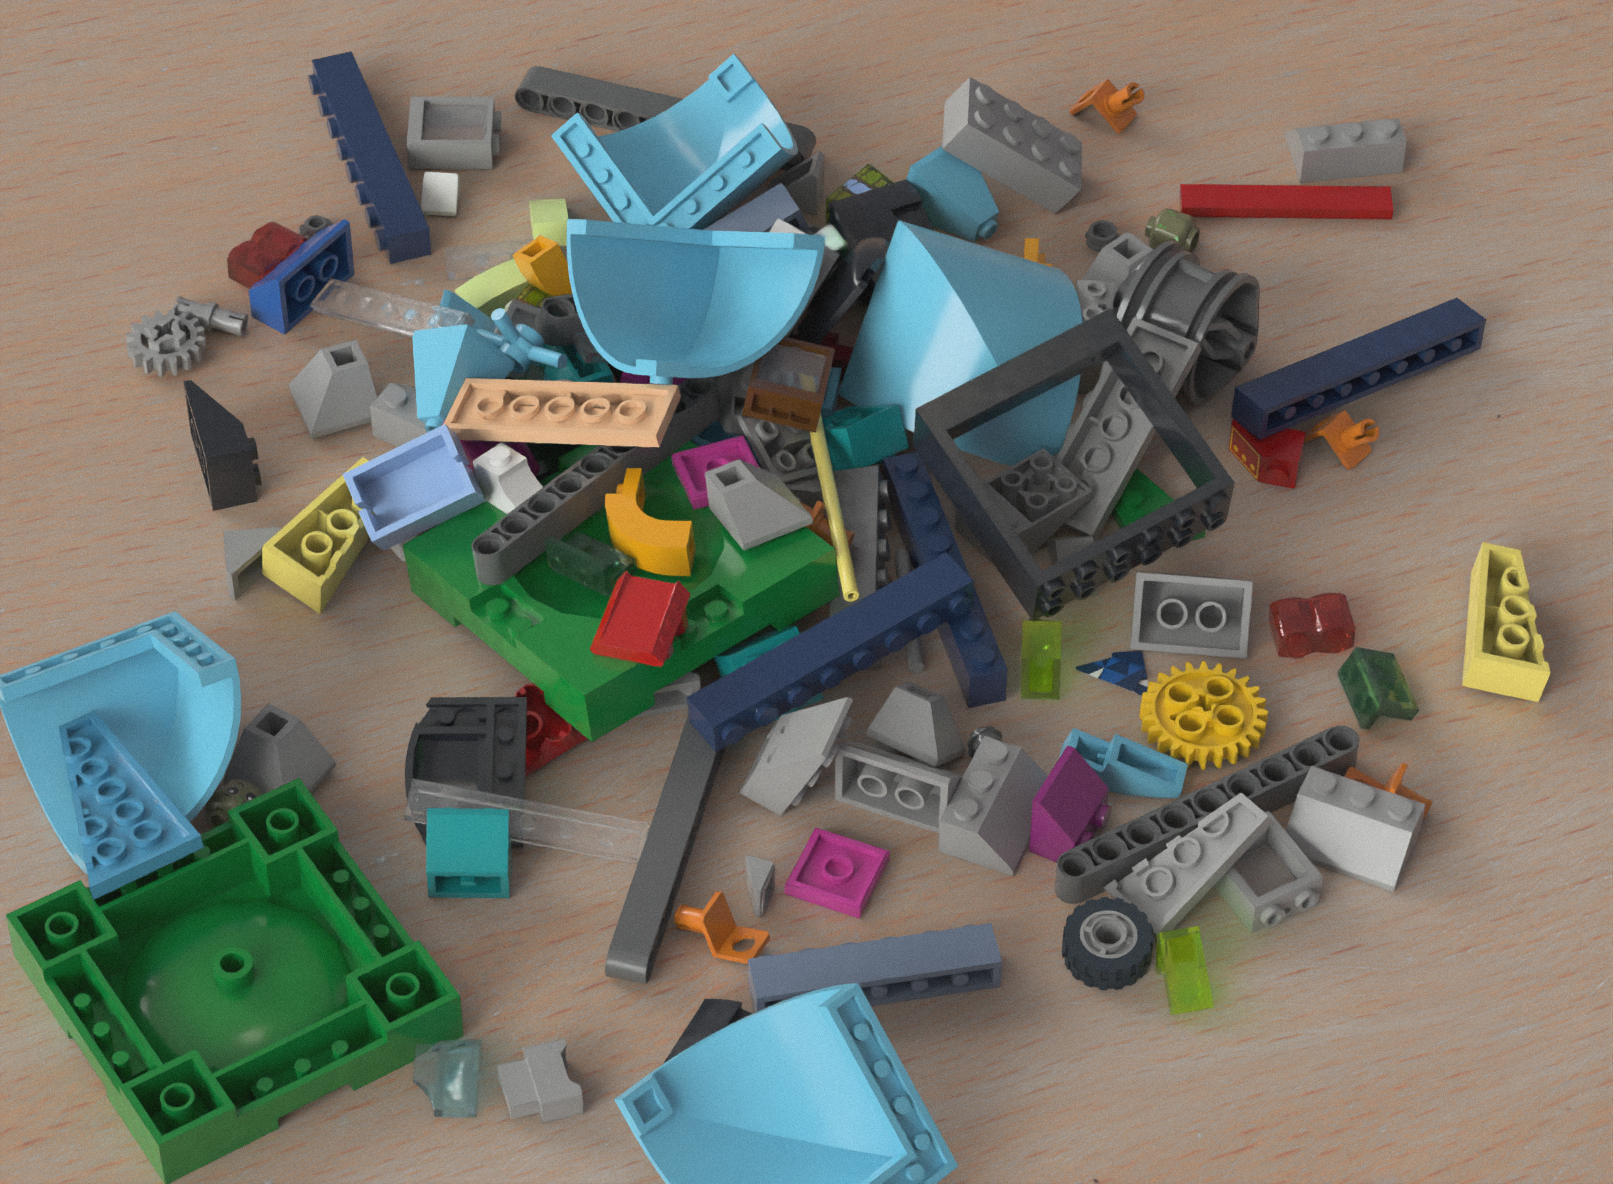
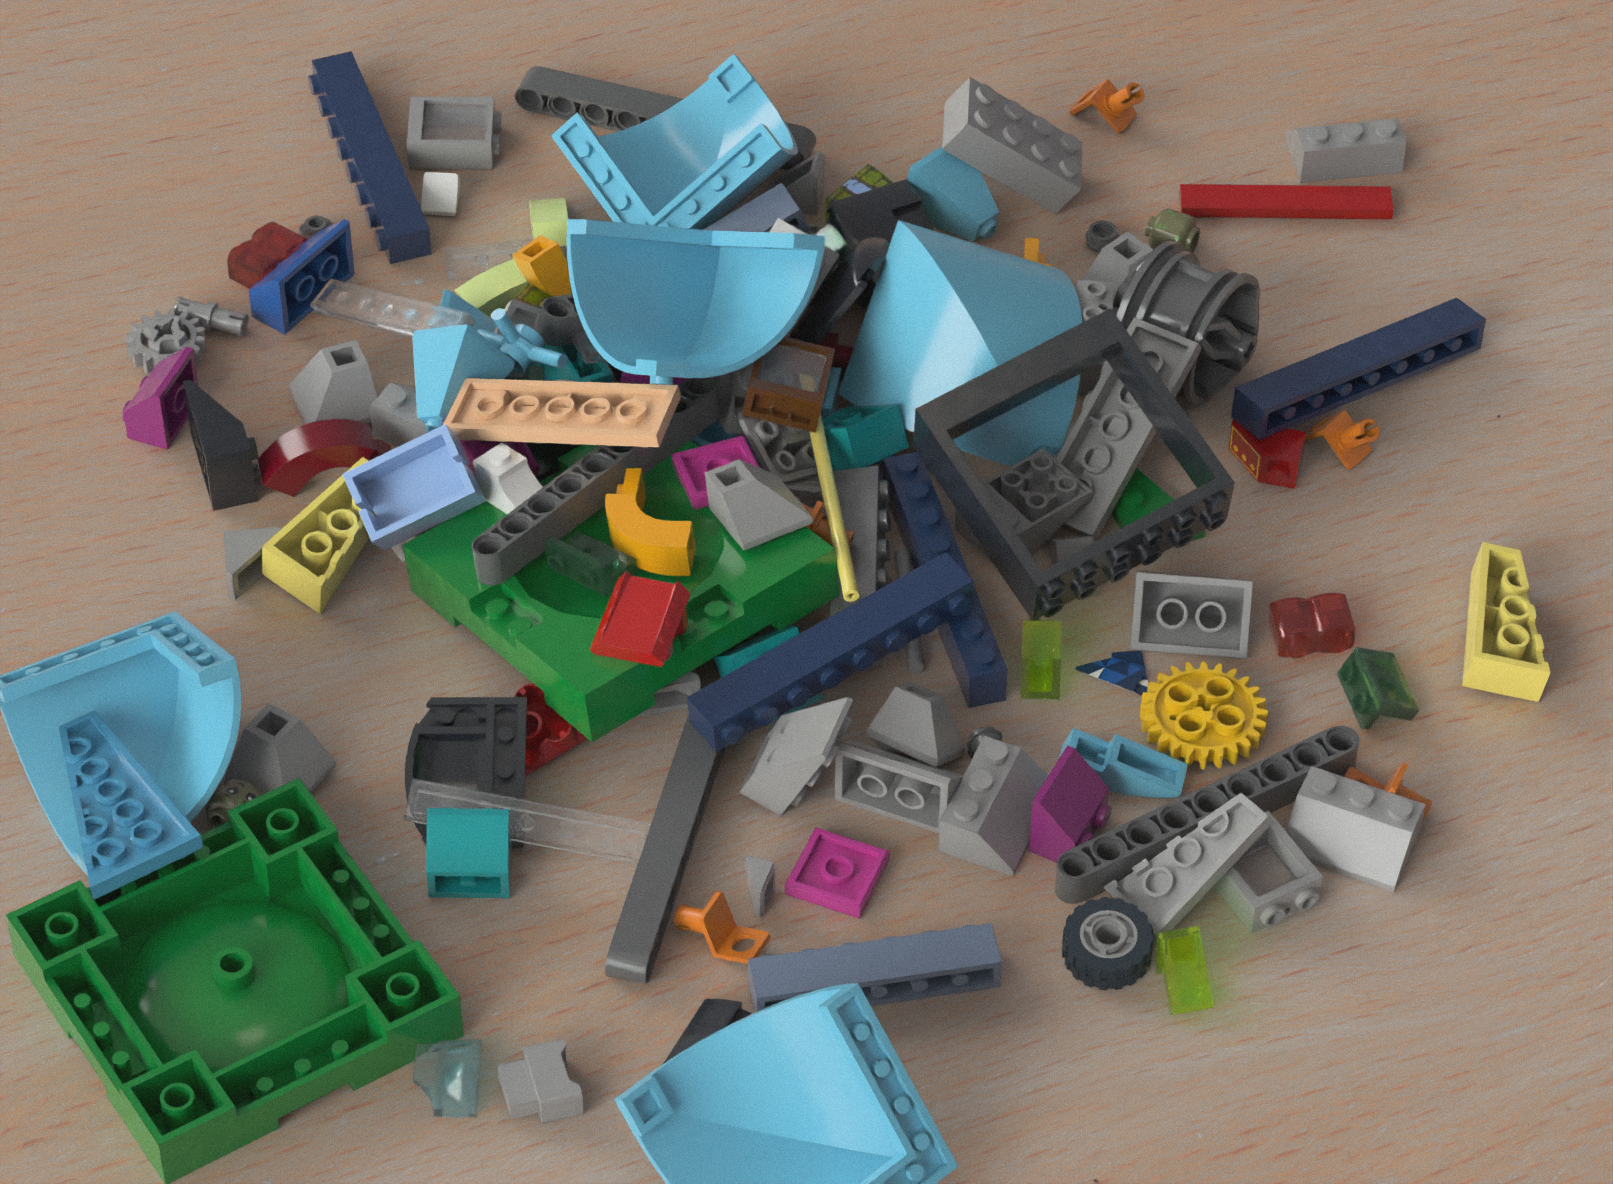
none -> magenta slope [122,347,198,450]
none -> dark red arch [257,419,392,497]

